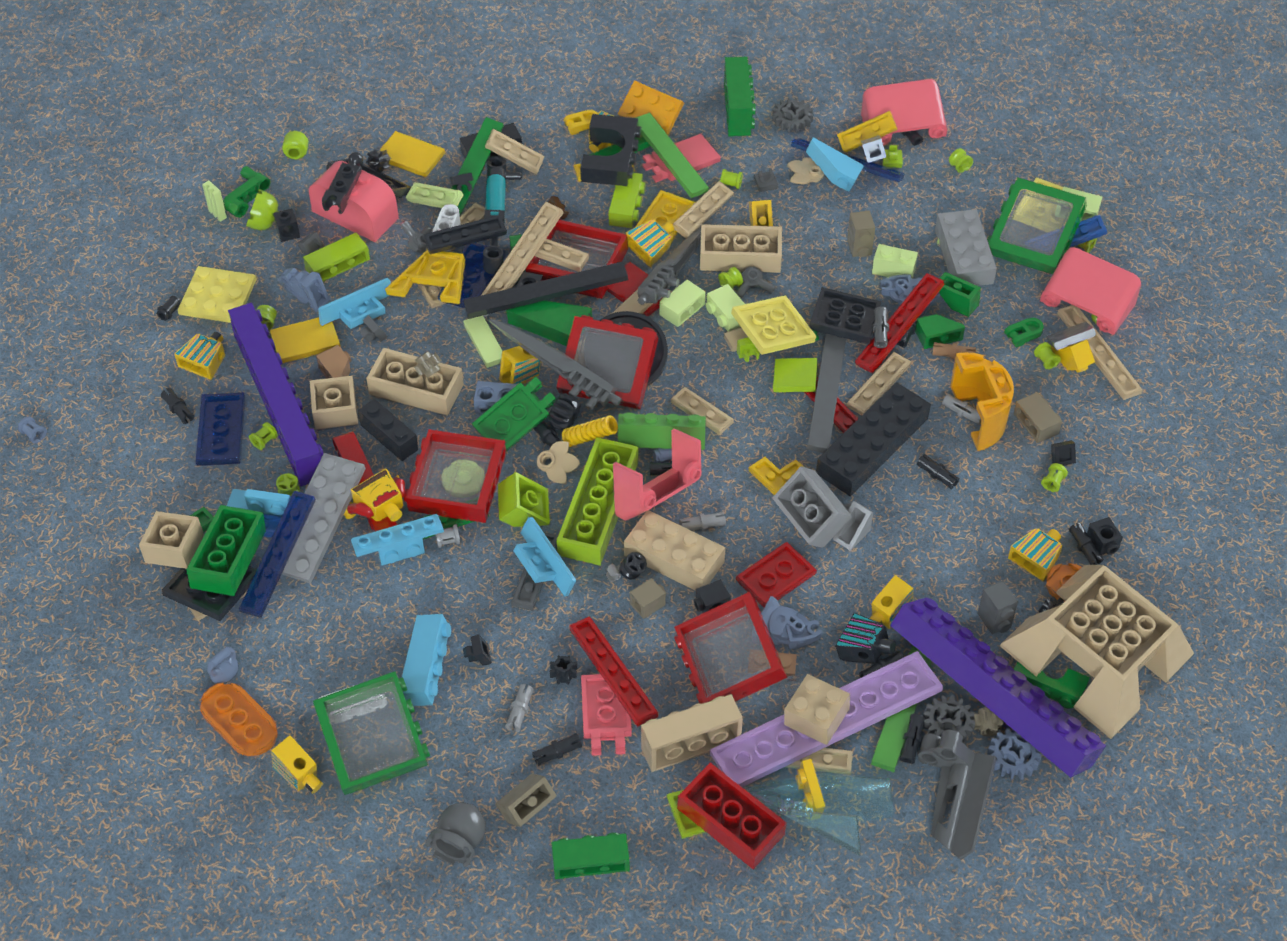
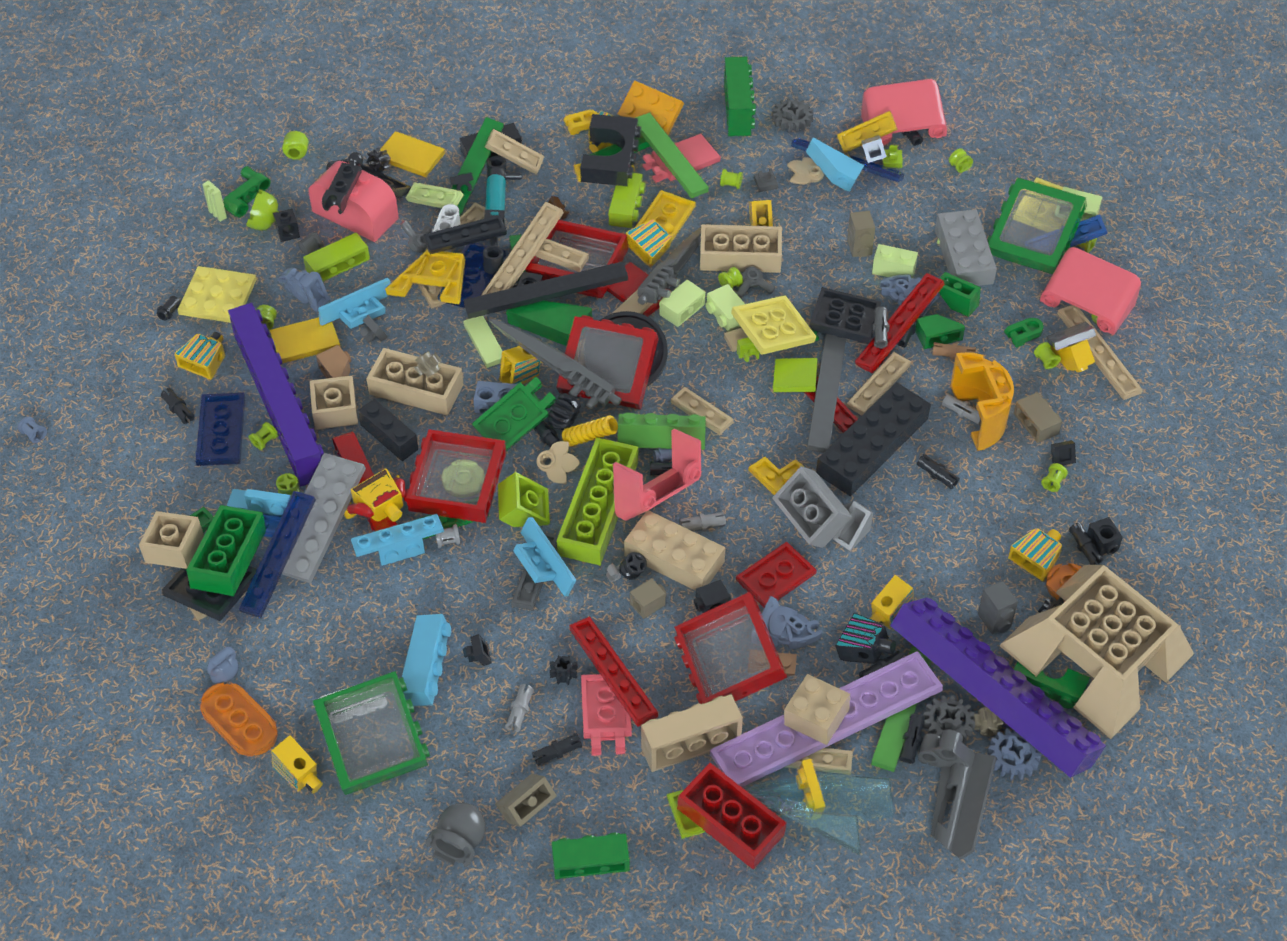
tan tile [673,181,734,239] -> none

